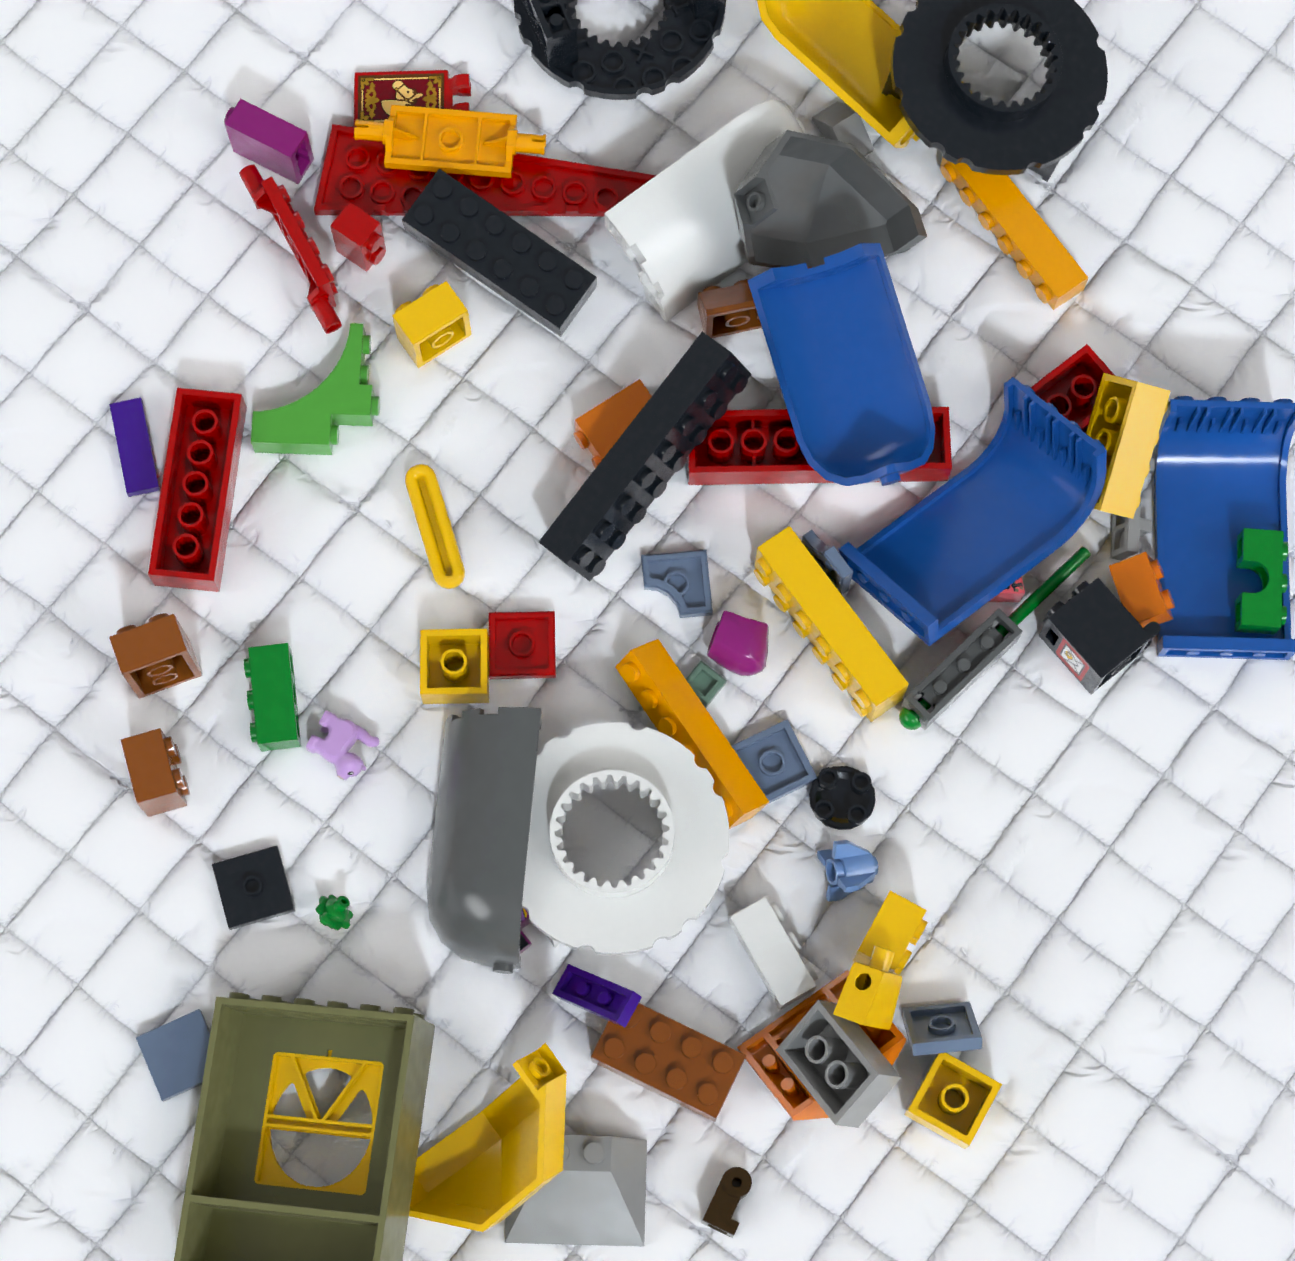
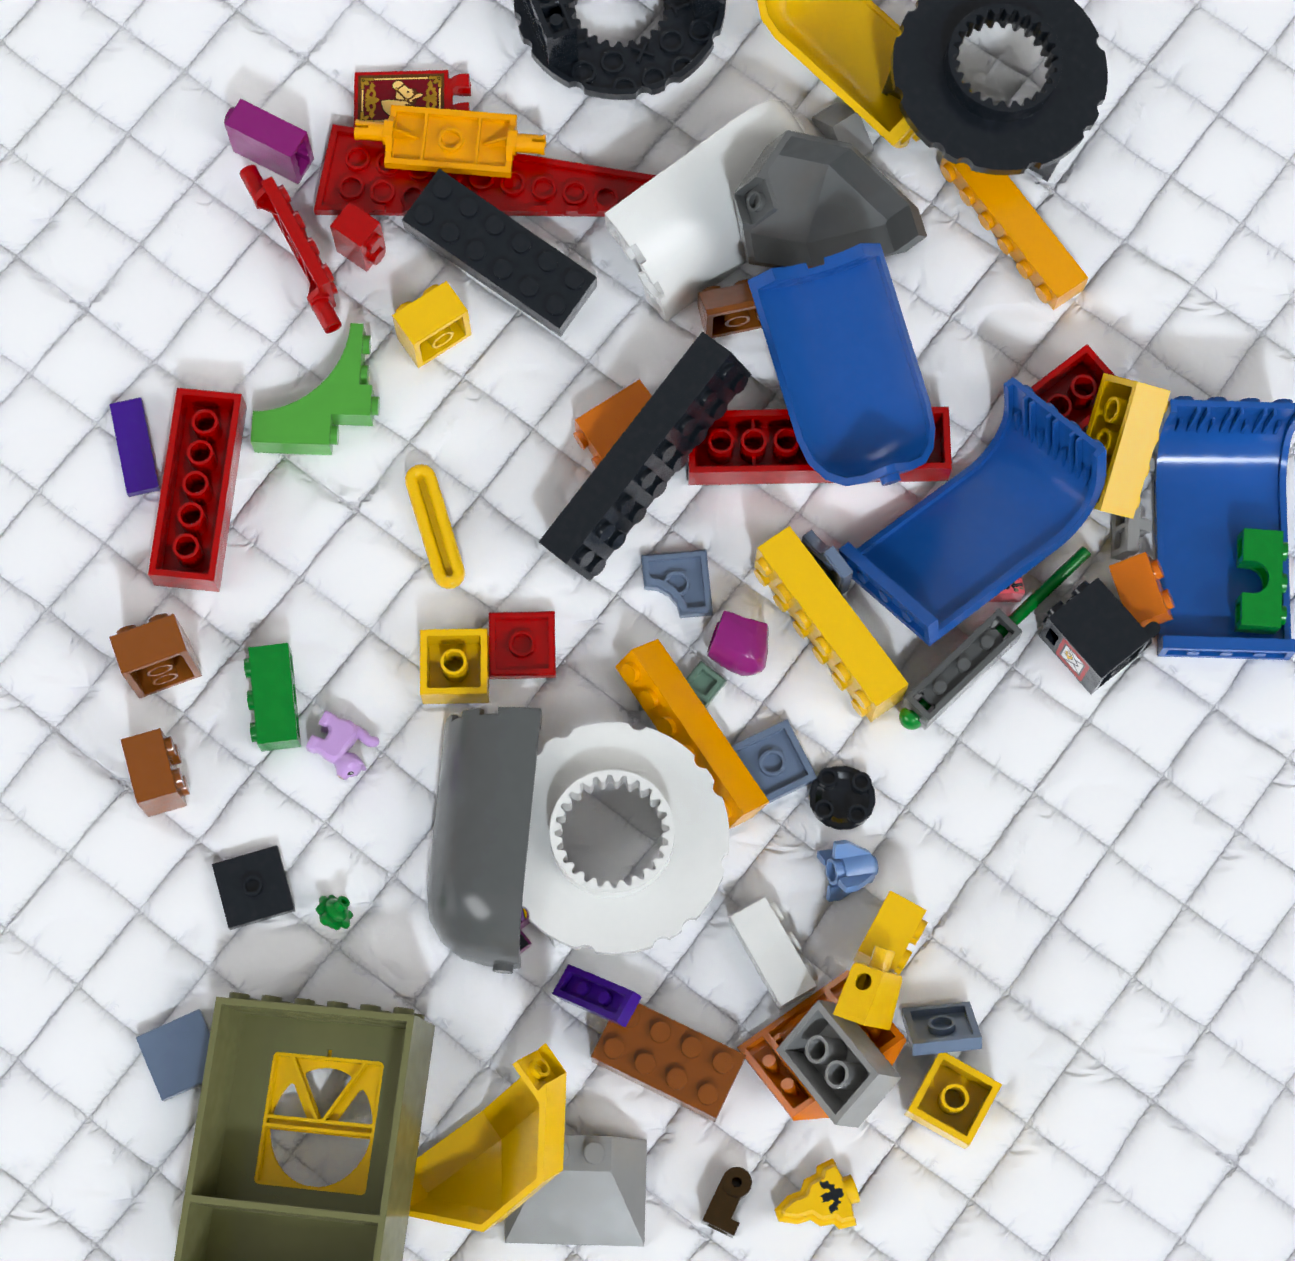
none -> yellow rock [774,1158,860,1229]

